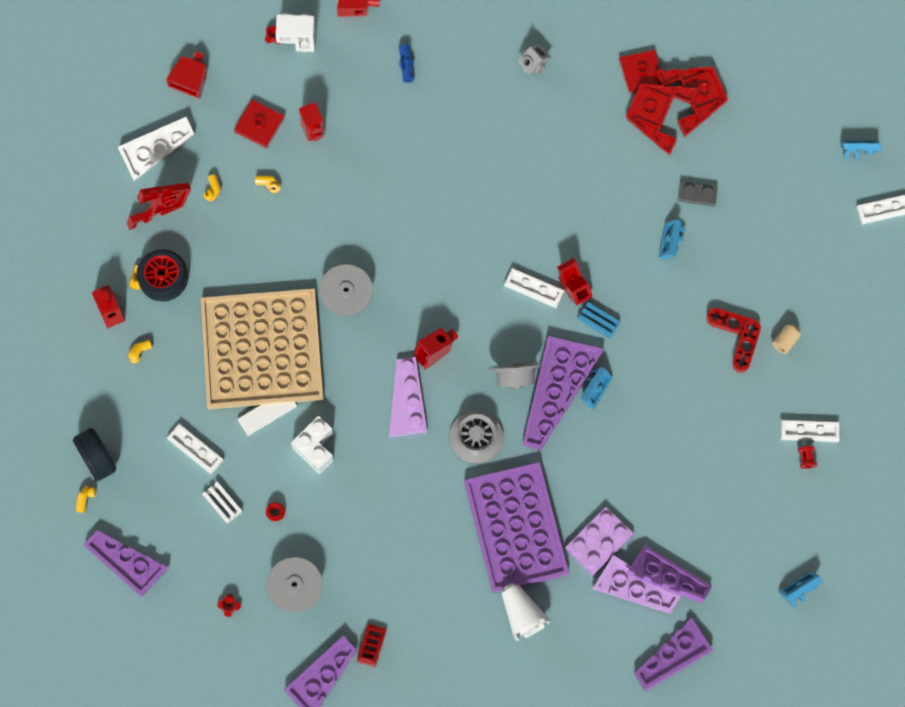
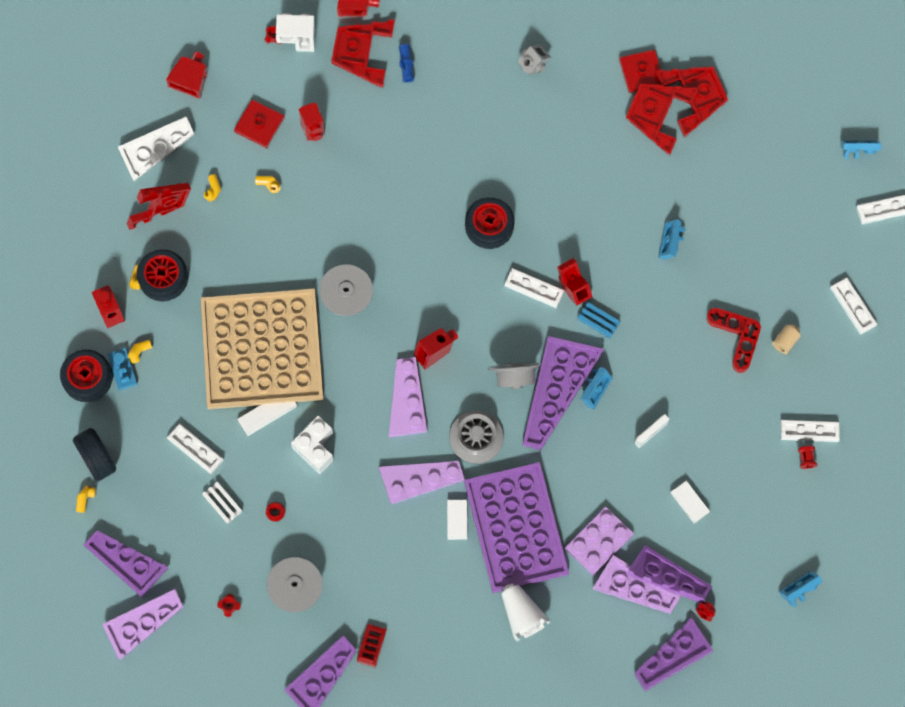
dark grey plate [678,182,718,207] -> none
none -> wheel [60,349,113,402]
none -> lavender wing [102,589,183,660]
none -> dark azure plate [107,348,137,391]
none -> red wing [331,19,395,88]
none -> lavender wing [379,461,465,504]
none -> white tile [447,500,467,540]
none -> wheel [465,197,515,249]
none -> white tile [635,414,669,448]
none -> white tile [670,481,710,524]
none -> red plate [696,602,716,621]
none -> white tile [830,277,877,335]

